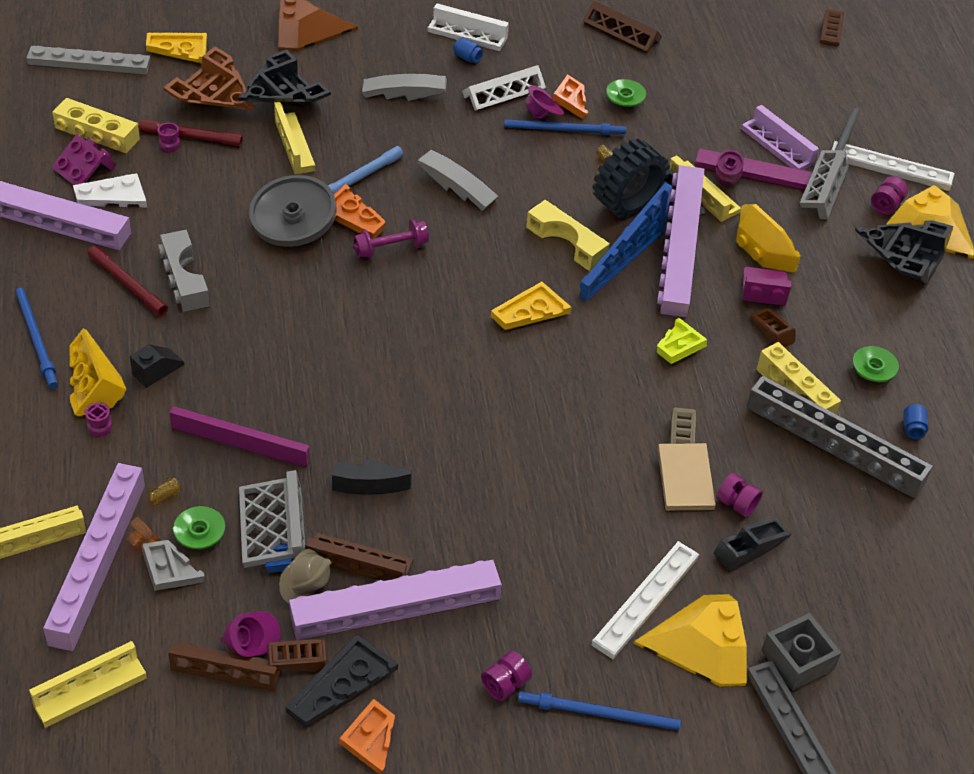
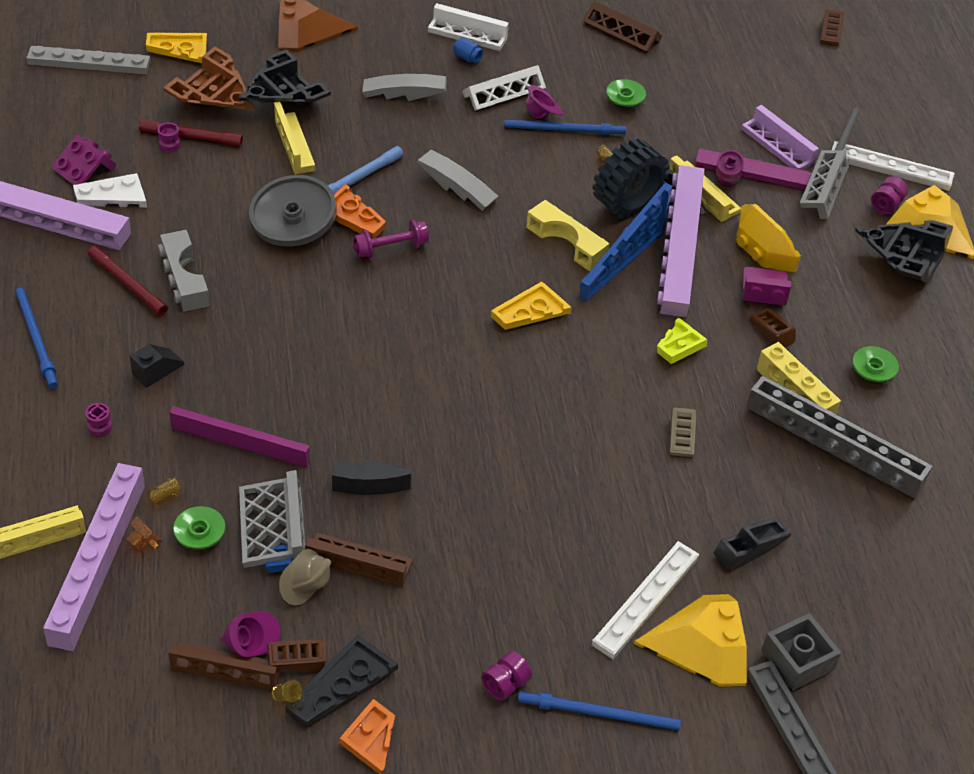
light yellow fence [29,641,147,728] -> none
light yellow brick [52,98,140,154] -> none
yellow wedge [69,328,127,416] -> none
light grey wing [142,540,205,591] -> none
lavender brick [289,560,502,640] -> none
orange wing [551,74,588,120] -> none
tan tile [657,443,716,511] -> none
magenta wheel [716,472,763,518] -> none
blue brick [903,404,928,440] -> none
none -> clear yellow pin [272,680,303,702]

